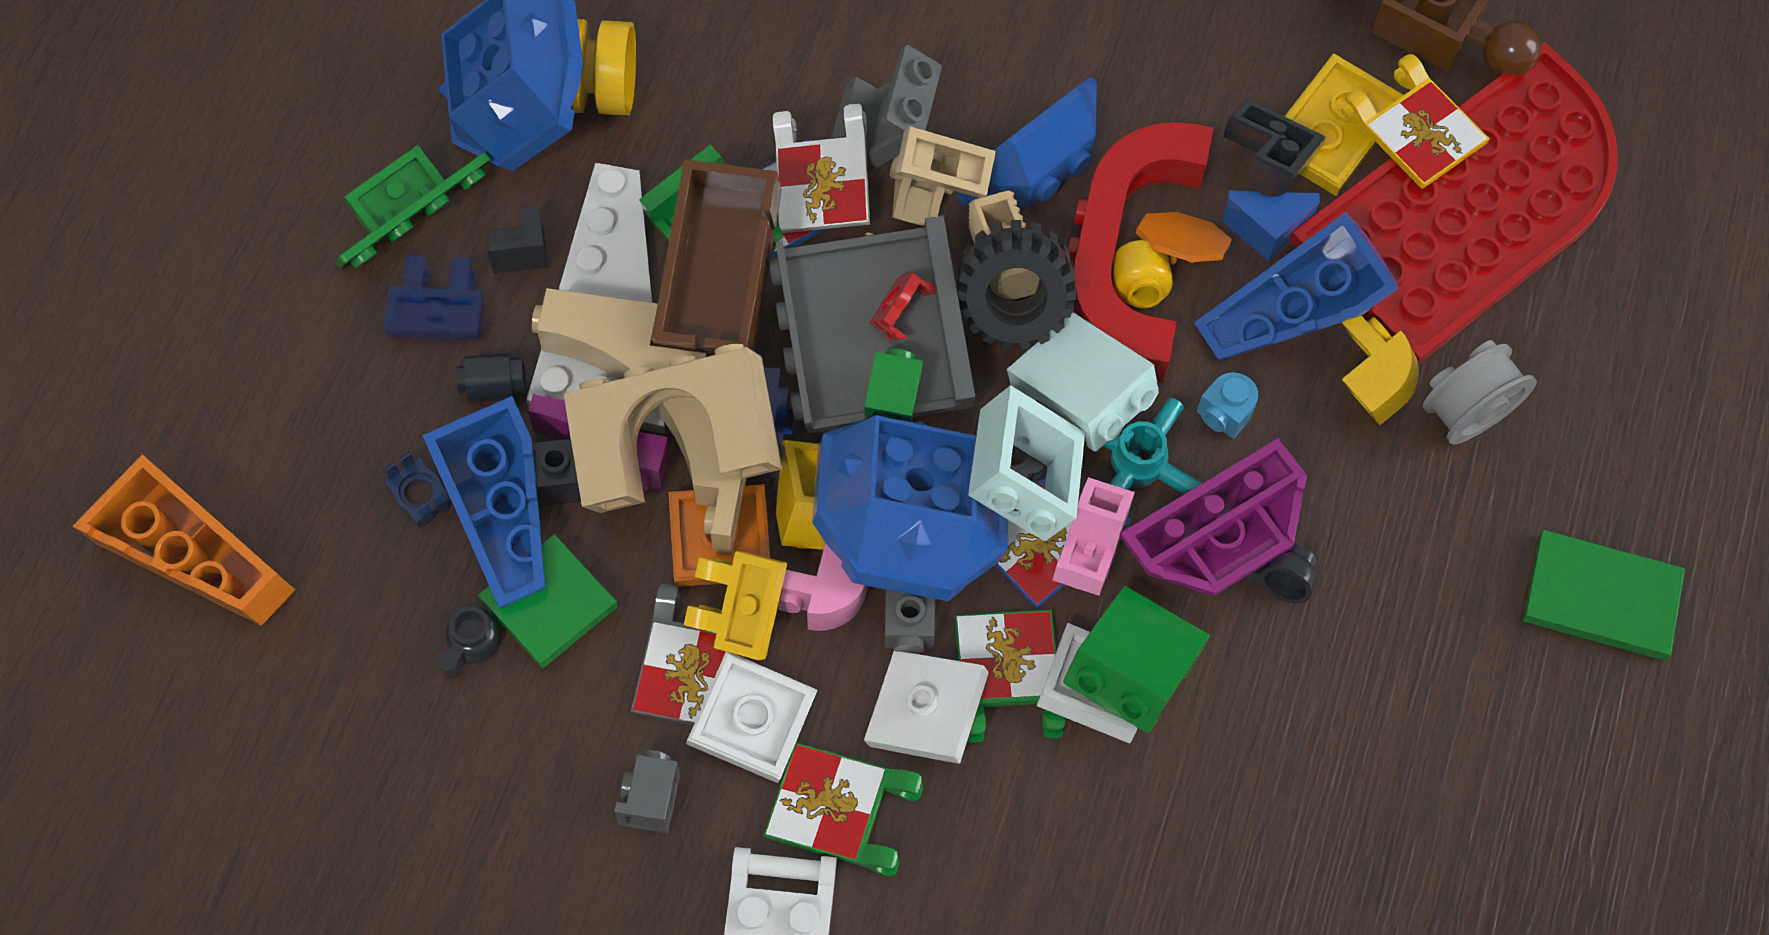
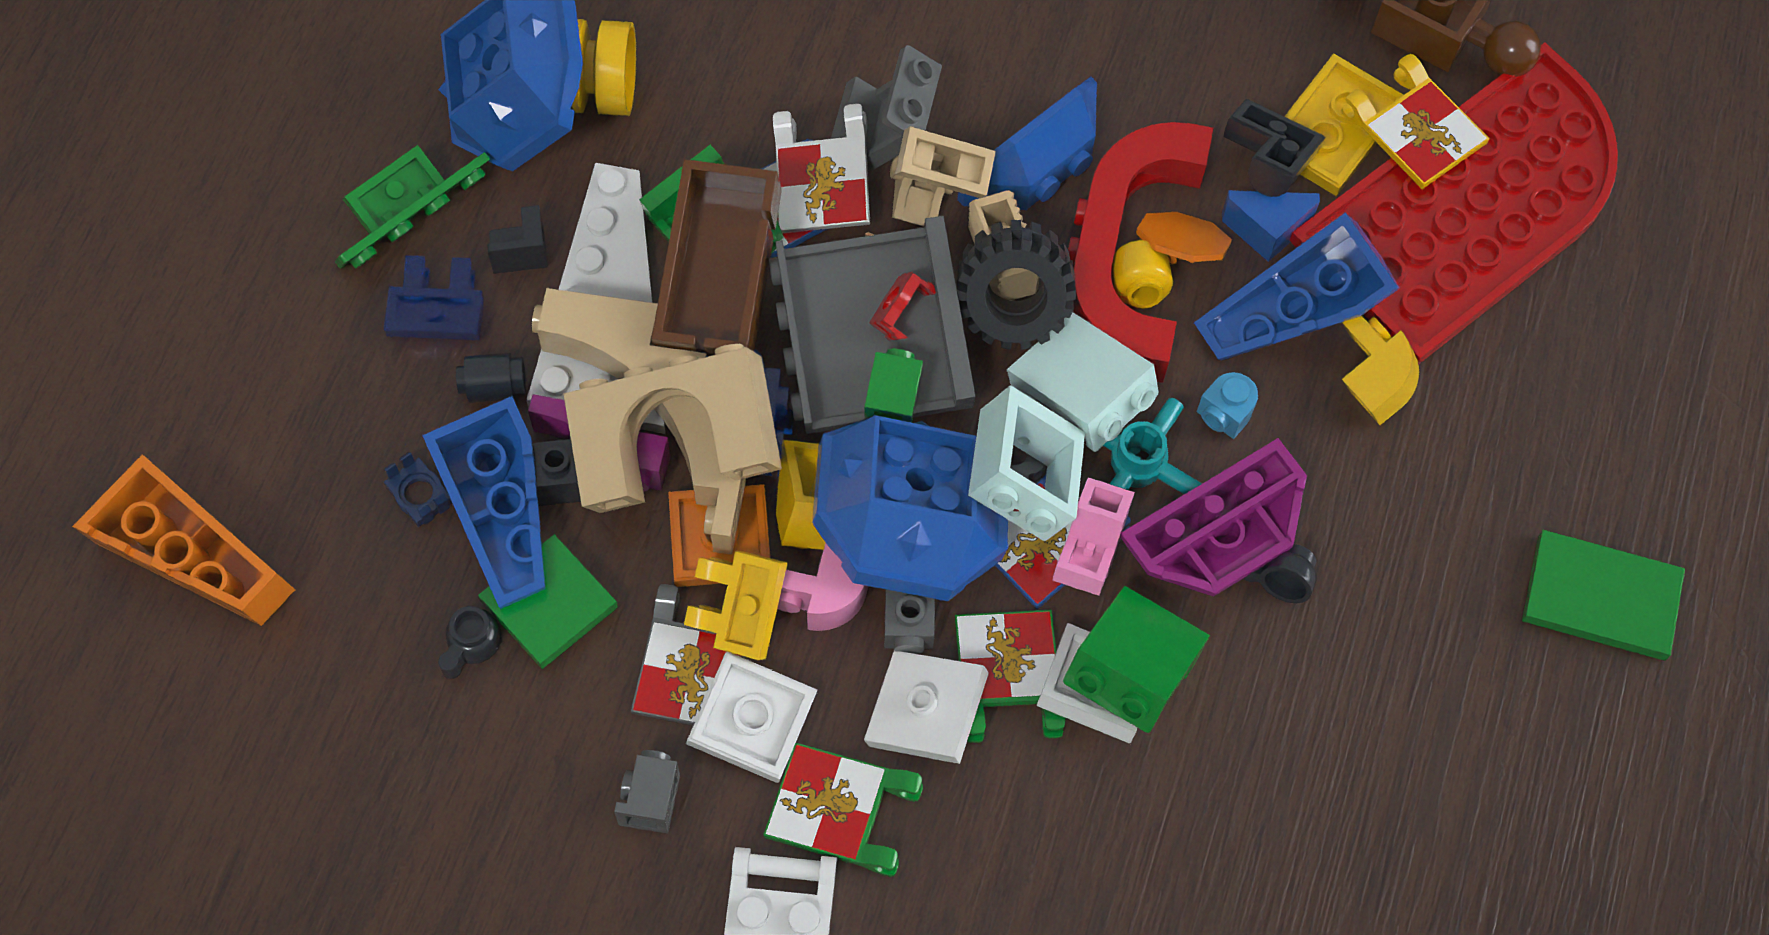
light grey wheel [1423,340,1537,444] -> none

